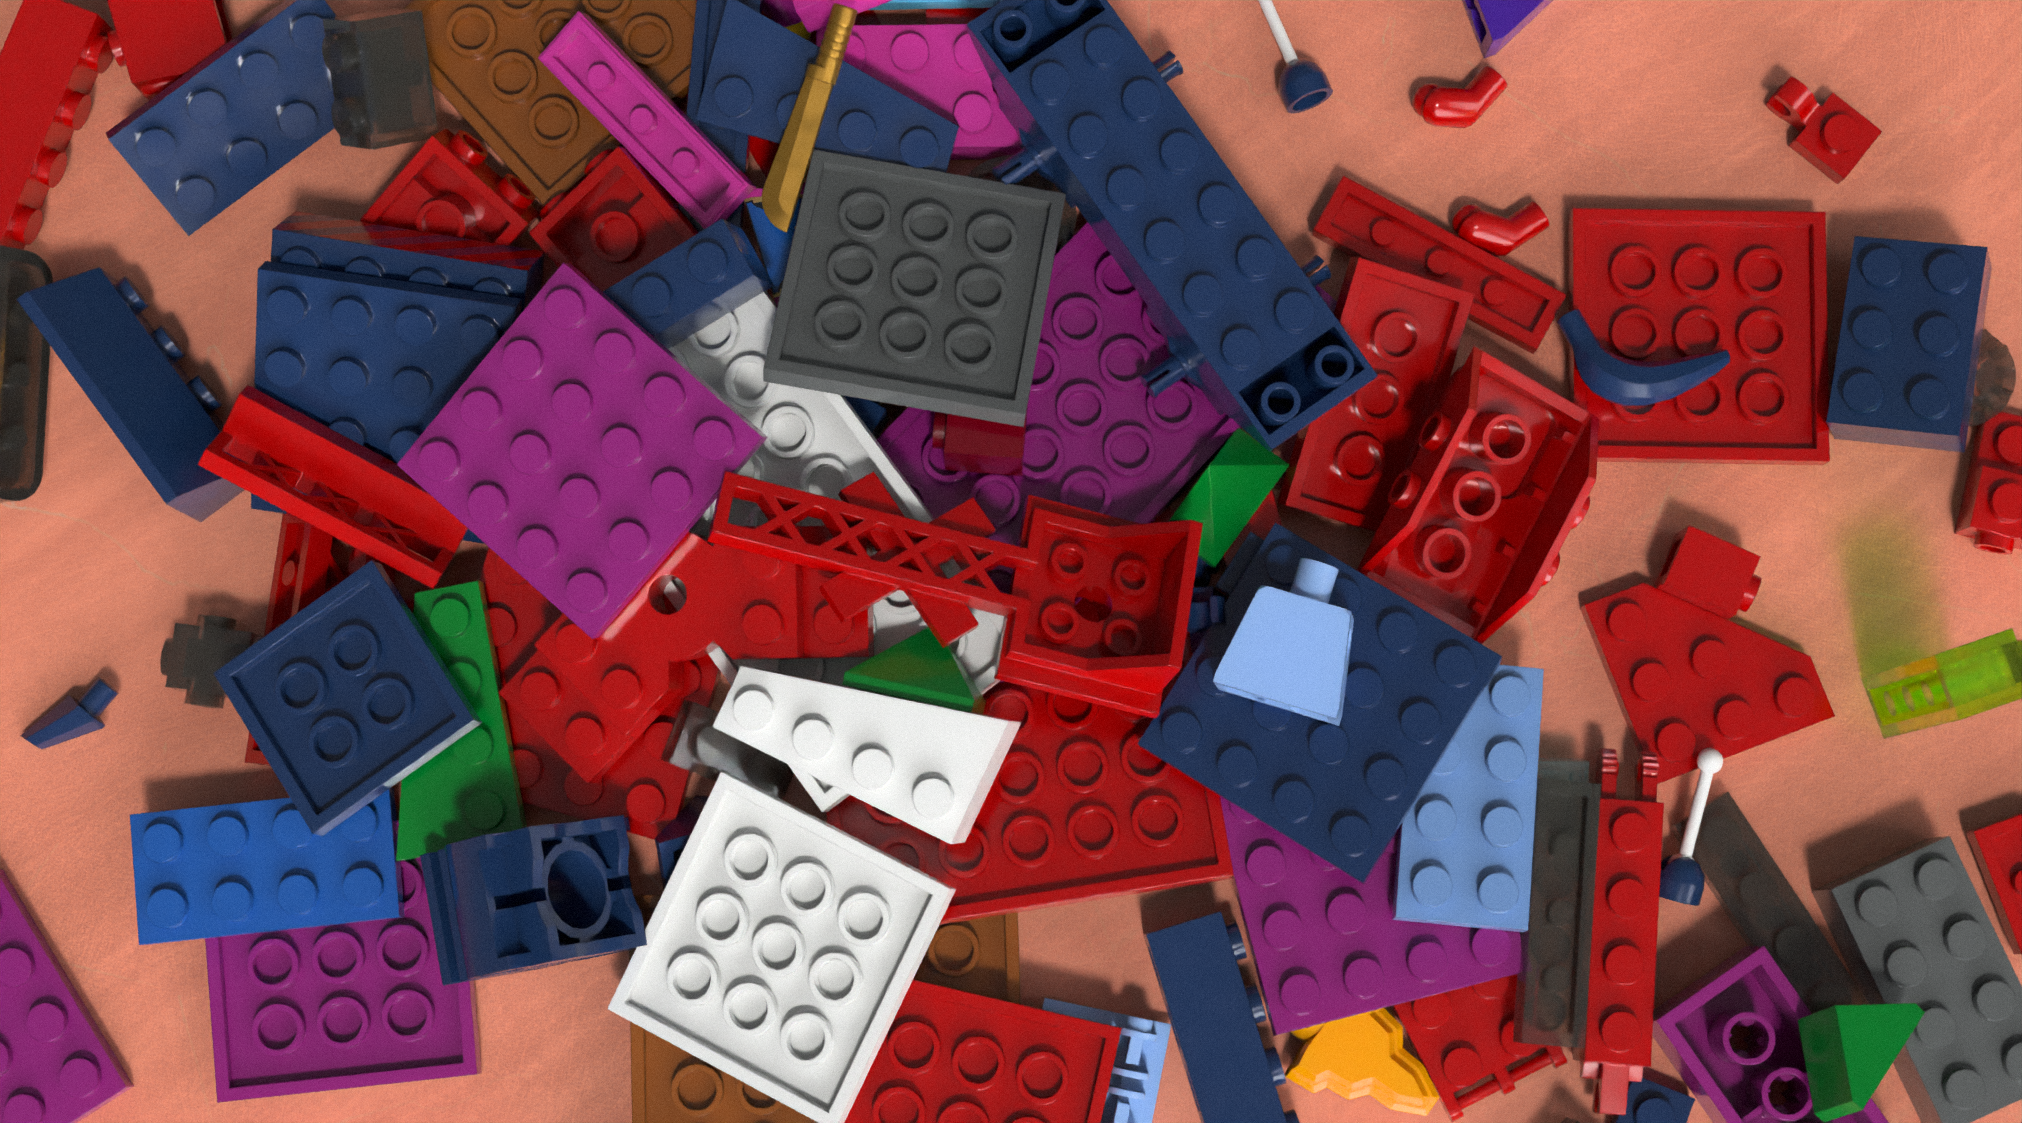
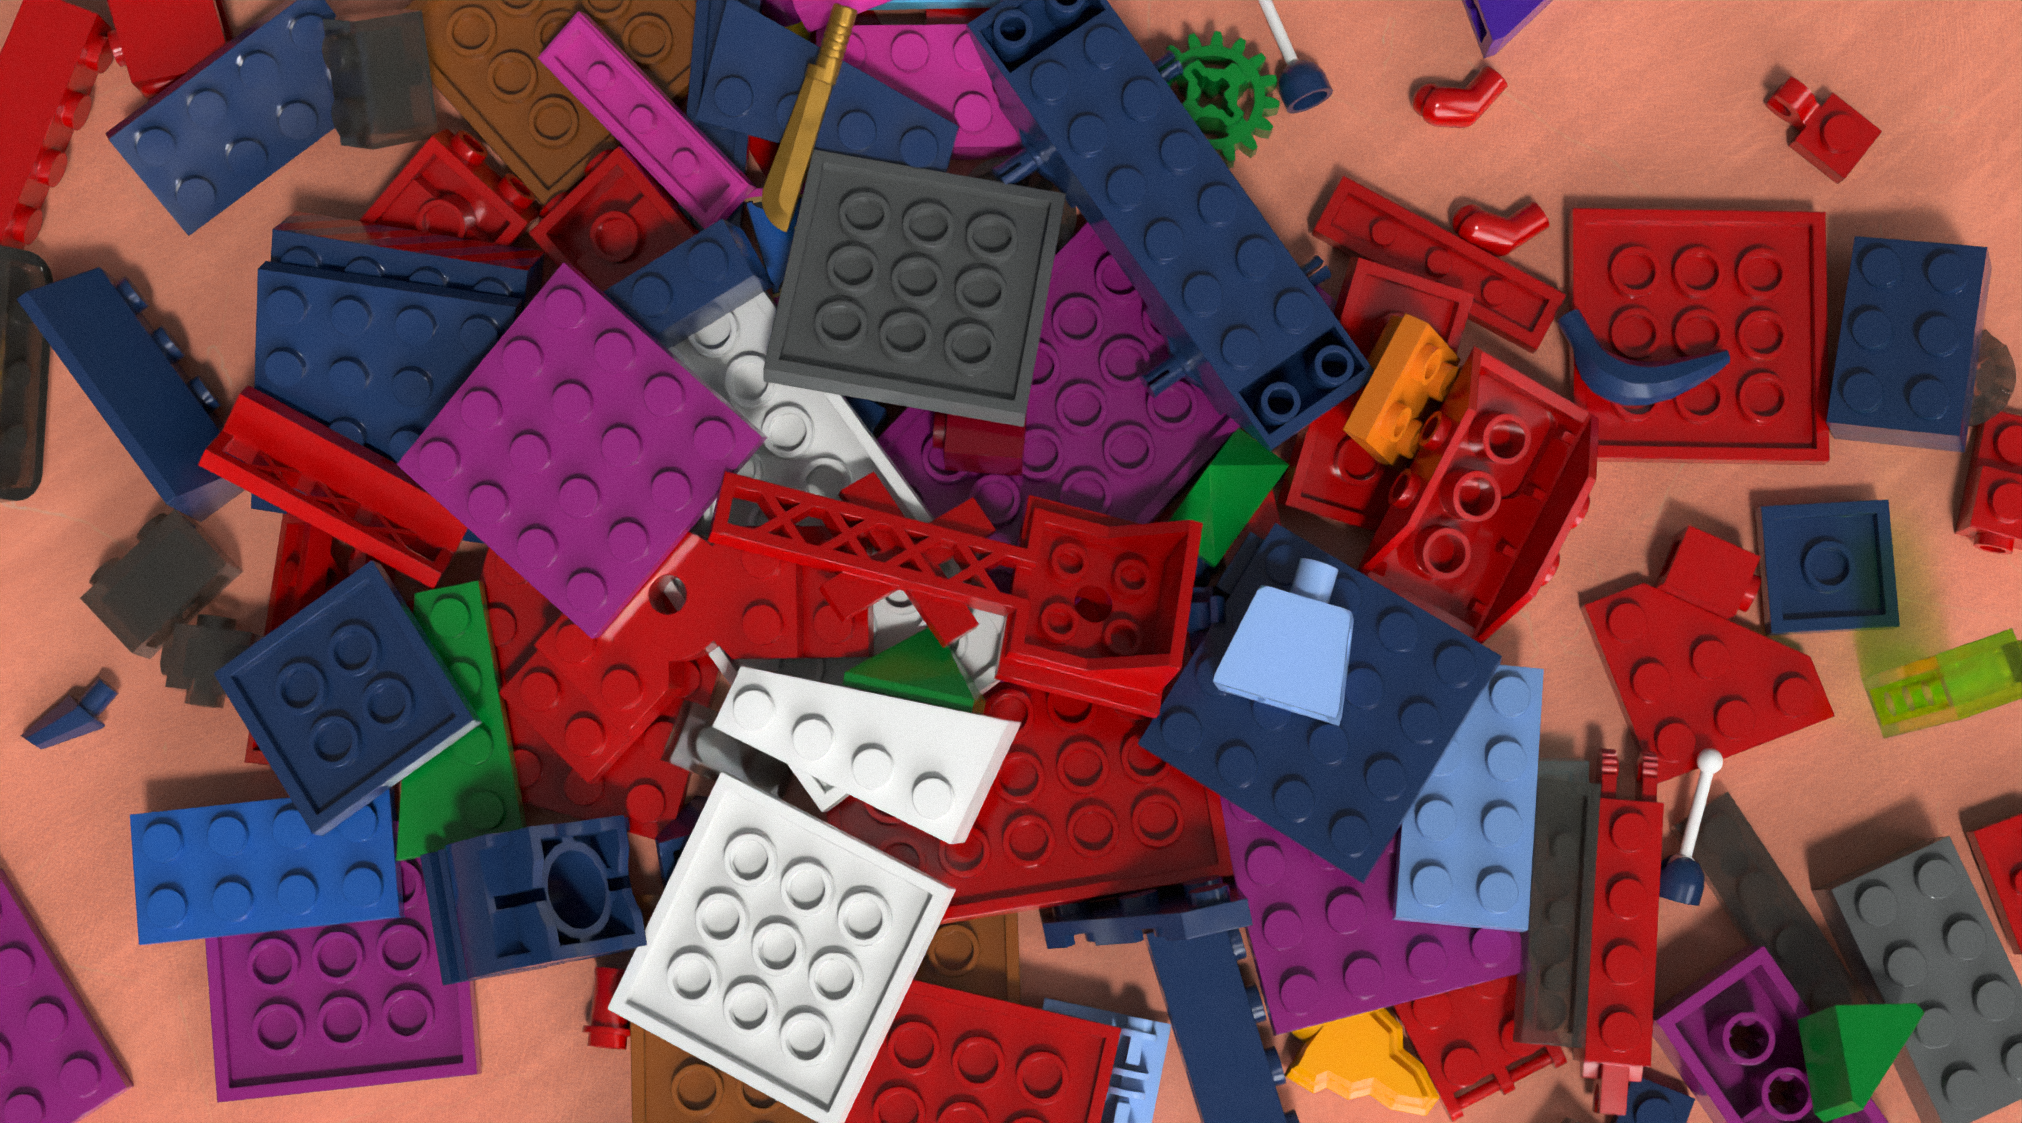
none -> clear smoke brick [80,509,243,659]
none -> red pin [582,967,631,1050]
none -> dark blue plate [1040,875,1253,949]
none -> green gear [1165,31,1280,169]
none -> orange plate [1343,313,1461,472]
none -> dark blue plate [1755,499,1900,636]

